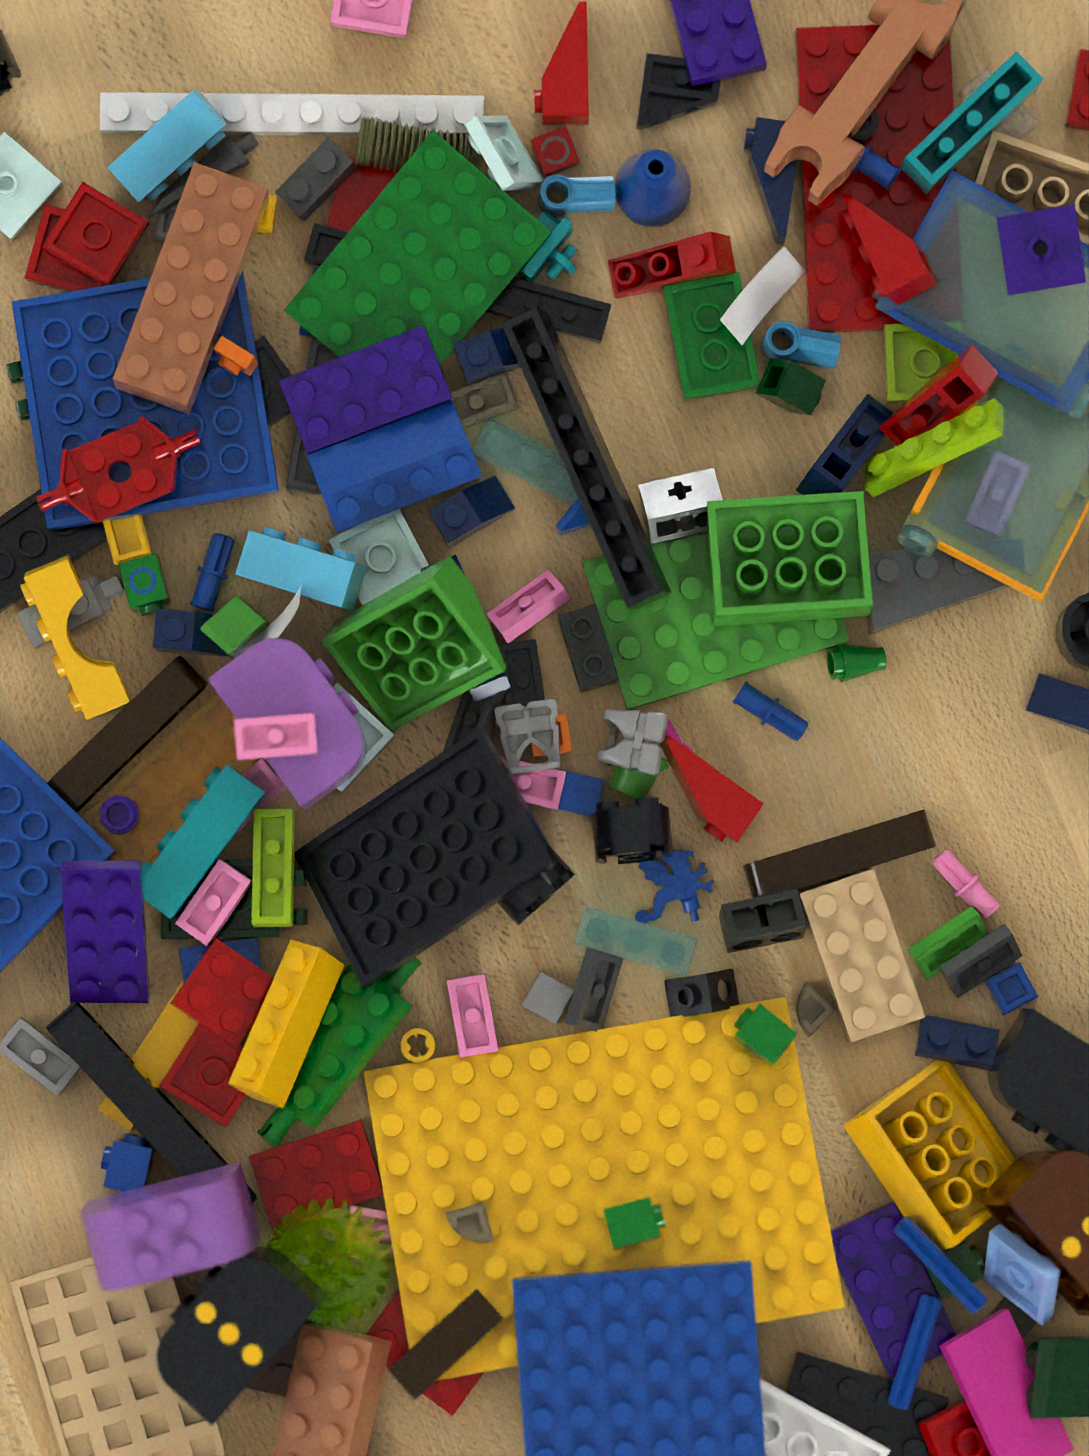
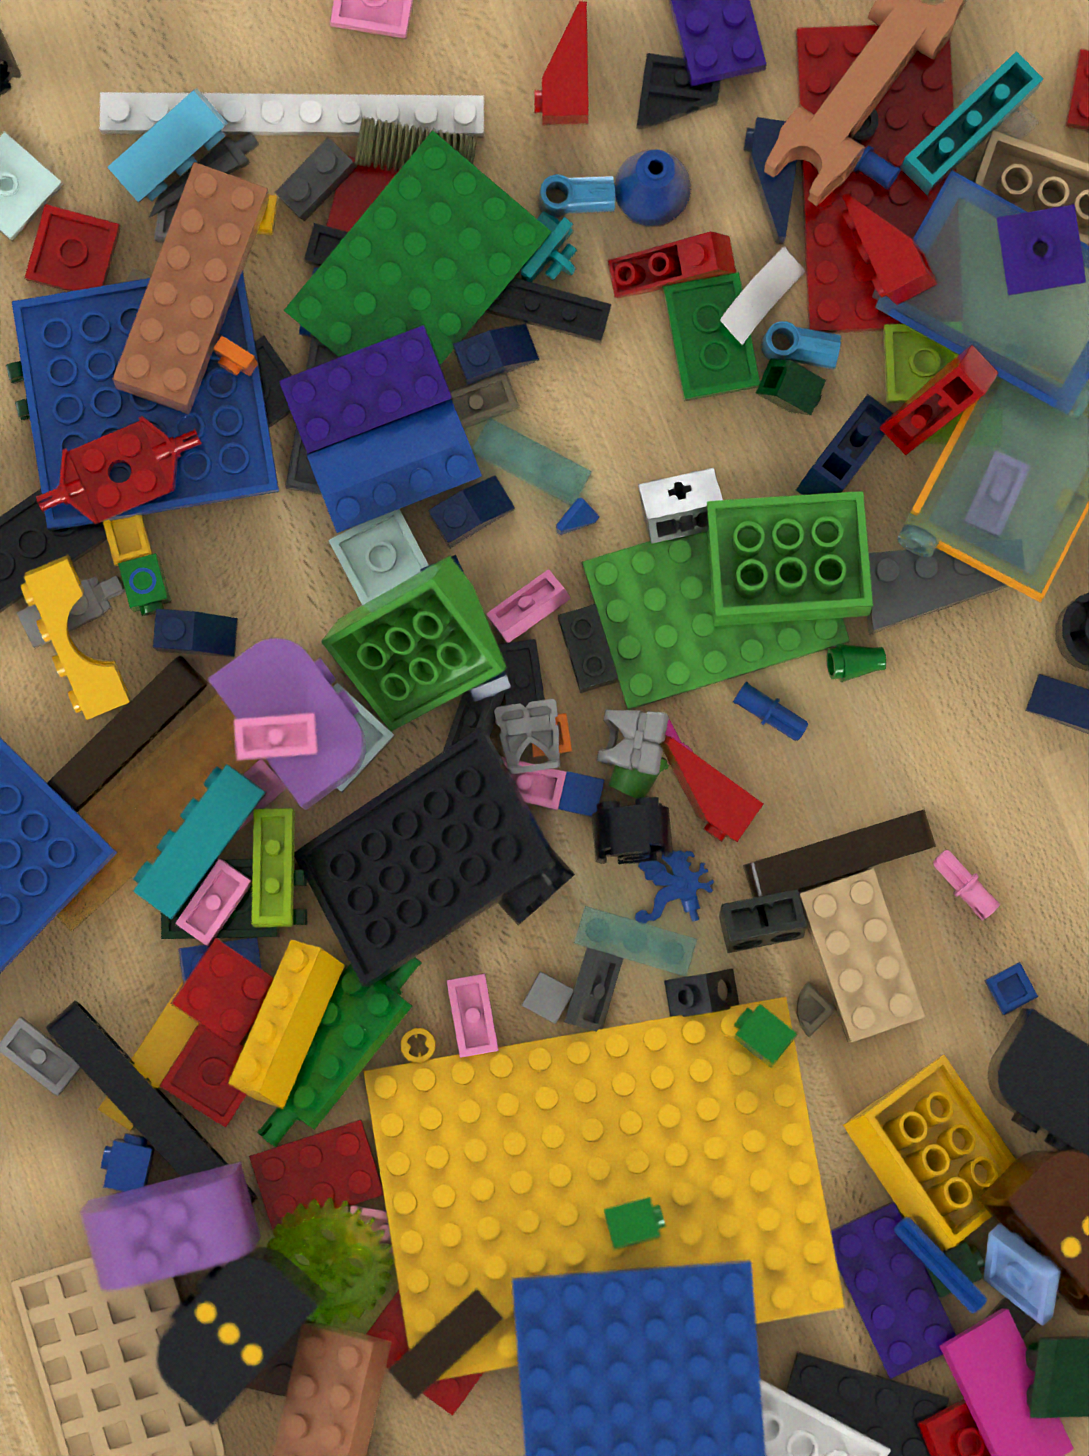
red tile [42,182,150,286] -> none
dark purple plate [60,861,150,1003] -> none
dark purple plate [100,795,139,835] -> none
blue axle [190,533,234,612] -> none
bright green slope [200,596,270,656] -> none
white sticker [234,584,302,659] -> none
medium azure brick [235,527,367,611] -> none
dark tan tile [445,1202,494,1243] -> none
light aqua plate [464,115,544,191] -> none
black brick [501,307,672,609] -> none
red tile [530,126,580,178] -> none
lime plate [864,398,1004,498] -> none
blue axle [888,1294,942,1410] -> none
bright green plate [908,906,989,980] -> none
dark blue plate [915,1015,999,1071] -> none
dark grey plate [939,924,1022,998] -> none

